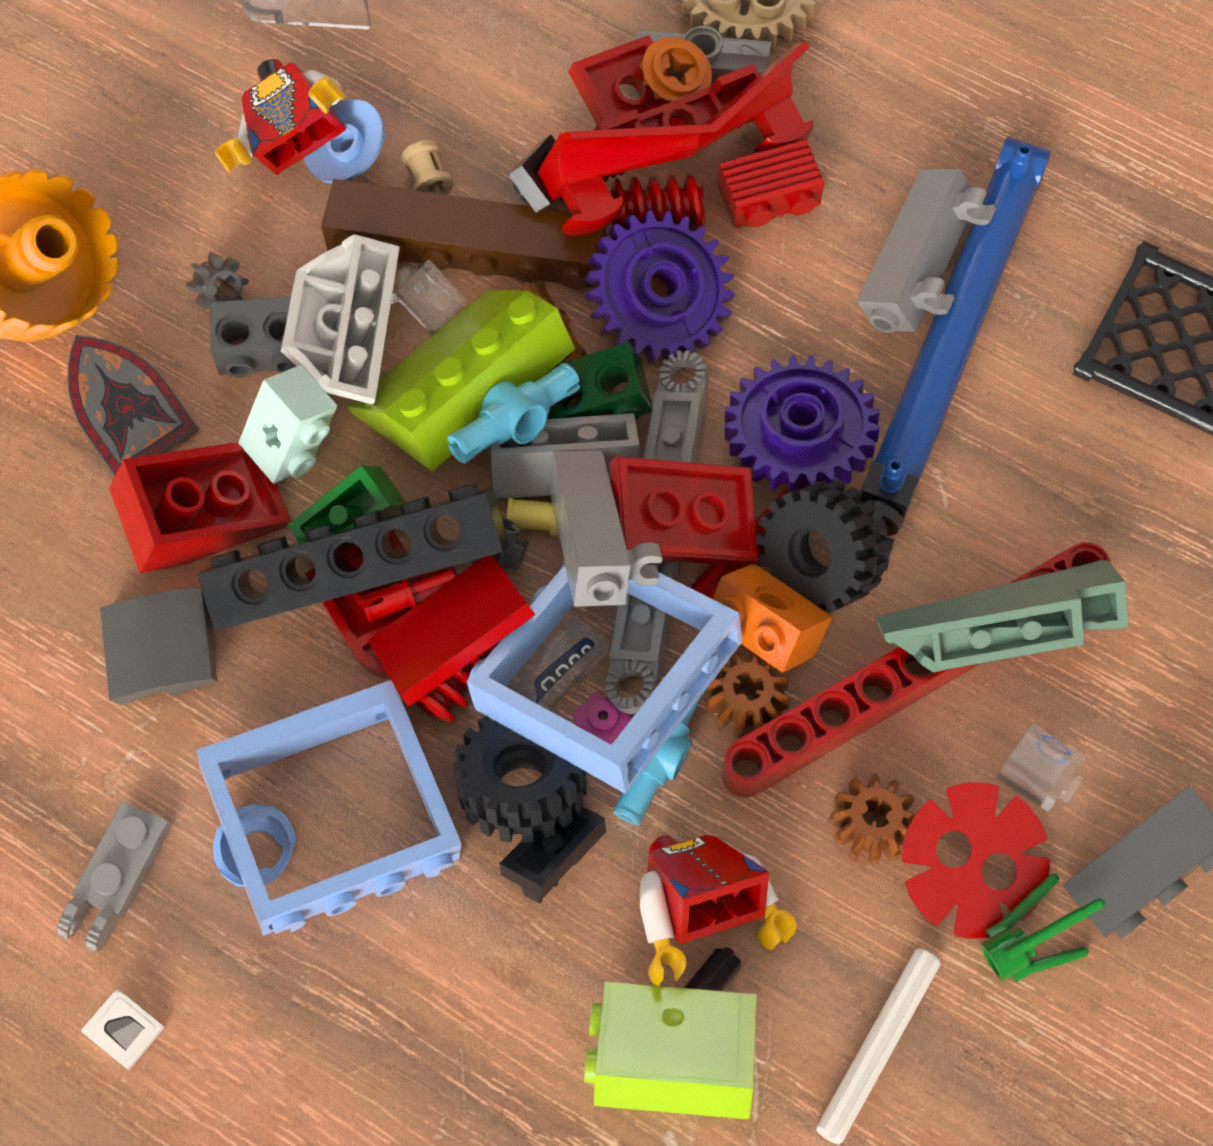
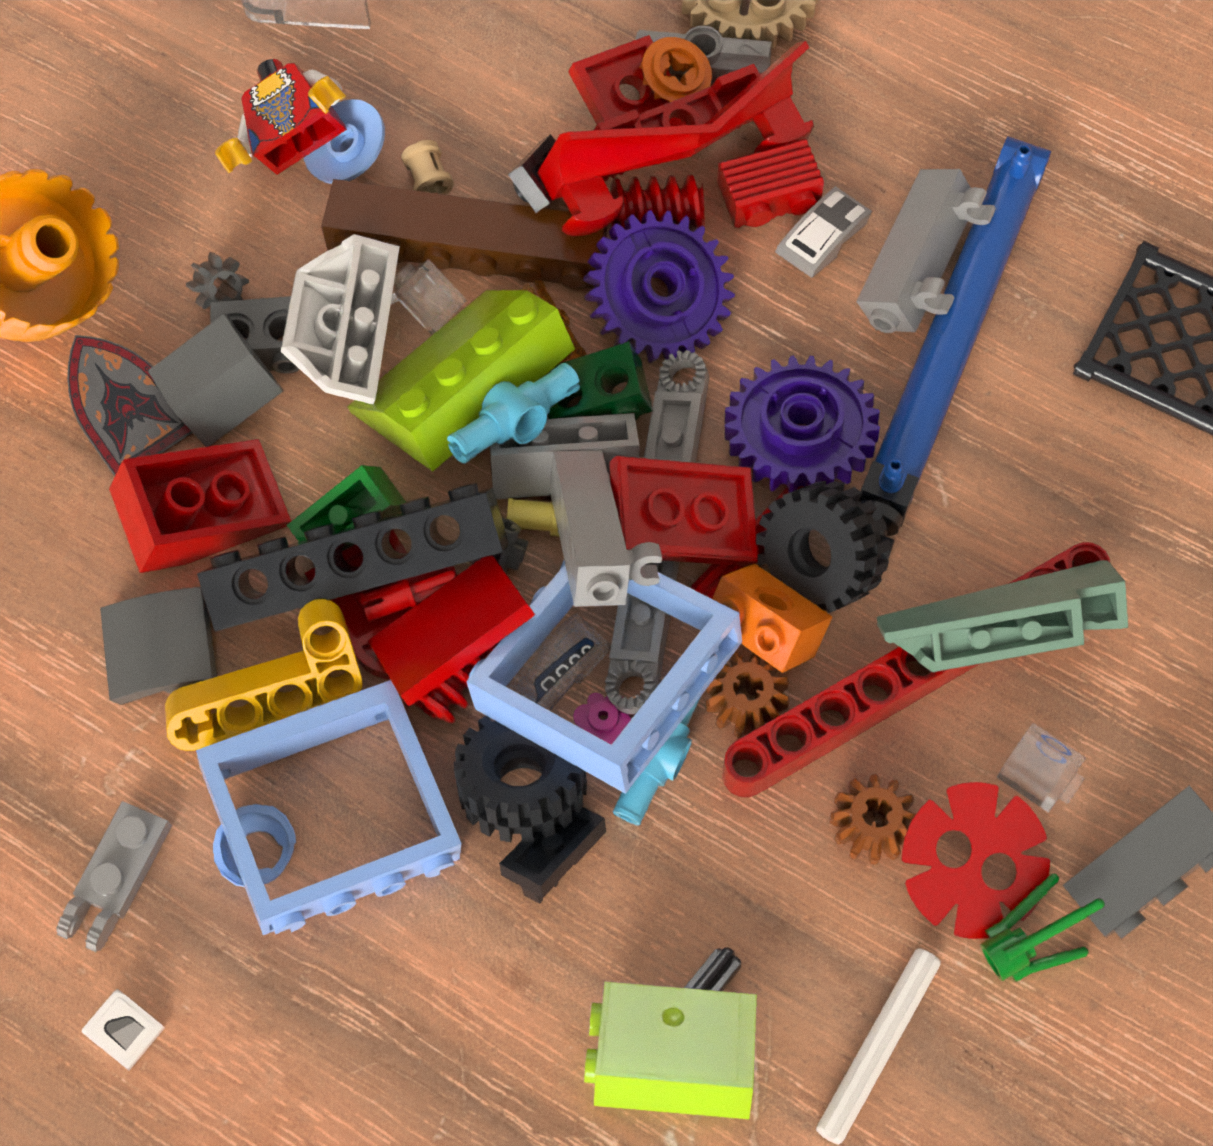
light aqua brick [238,365,337,484] -> none
red torso [640,835,797,986] -> none
none -> dark grey slope [148,313,284,447]
none -> yellow beam [165,599,362,751]
none -> slope [775,186,872,278]

